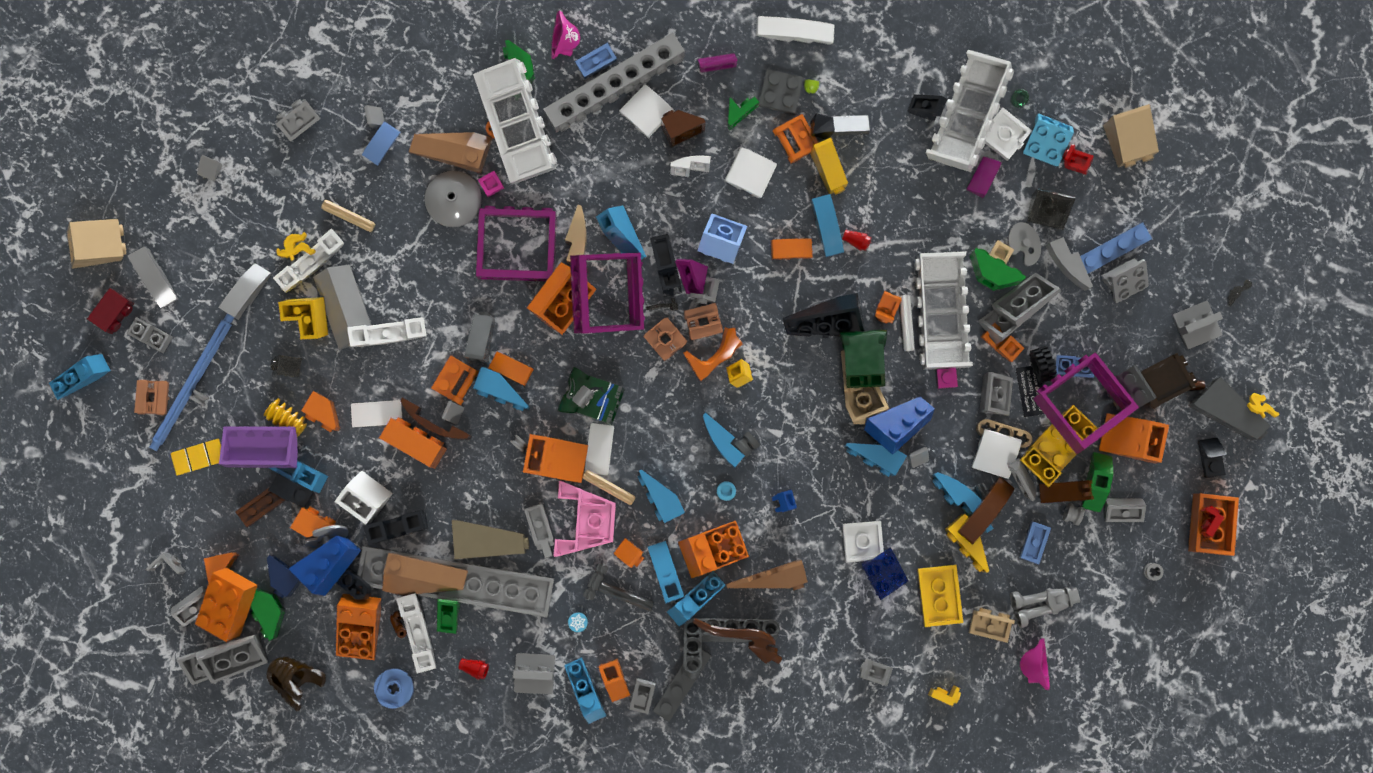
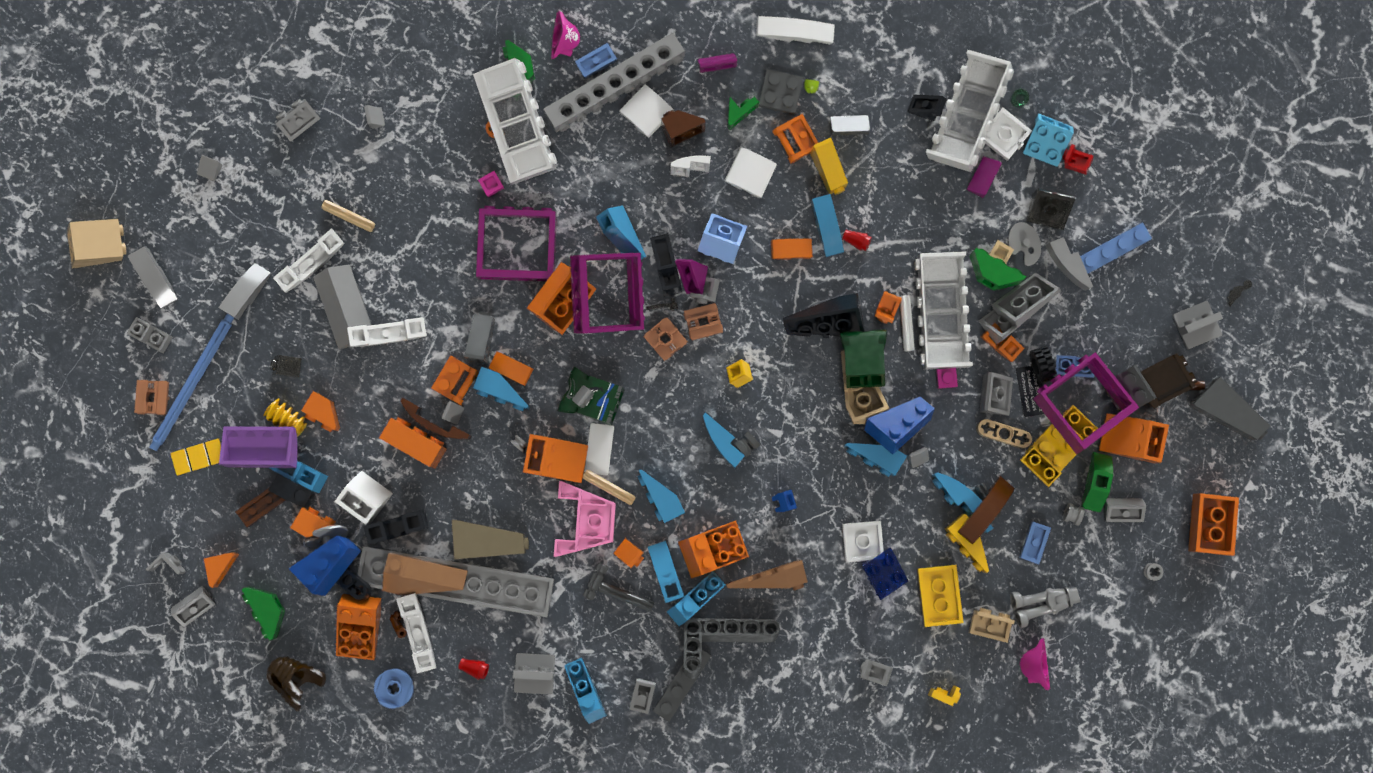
dark azure slope [49,354,111,400] -> none
dark red brick [87,288,135,334] -> none
light grey slope [176,634,268,685] -> none
light grey bush [189,389,209,406] -> none
orange brick [195,568,258,642] -> none
dark blue slope [267,555,301,598] -> none
yellow piece [276,232,316,261] -> none
yellow brick [278,297,328,339] -> none
white sticker [351,400,402,427] -> none
medium blue slope [362,121,400,166] -> none
medium nougat wedge [409,132,492,174] -> none
light grey dish [425,171,482,227] -> none
green slope [437,599,460,634] -> none
light grey hinge [524,503,554,558] -> none
tan slope [565,205,587,265] -> none
medium azure tile [568,612,588,632] -> none
orange slope [598,658,631,702] -> none
orange animal [683,327,743,381] -> none
reddish brown piece [693,618,782,664] -> none
medium azure tile [717,481,736,501] -> none
black slope [810,113,835,139] -> none
white slope [972,429,1022,479] -> none
light grey slope [1008,458,1036,501] -> none
reddish brown hinge [1039,480,1094,503] -> none
light grey bracket [1101,258,1149,303] -> none
tan slope [1103,104,1159,168] -> none
black slope [1198,437,1227,478] -> none
red bracket [1200,506,1225,537] -> none
yellow piece [1247,393,1279,418] -> none

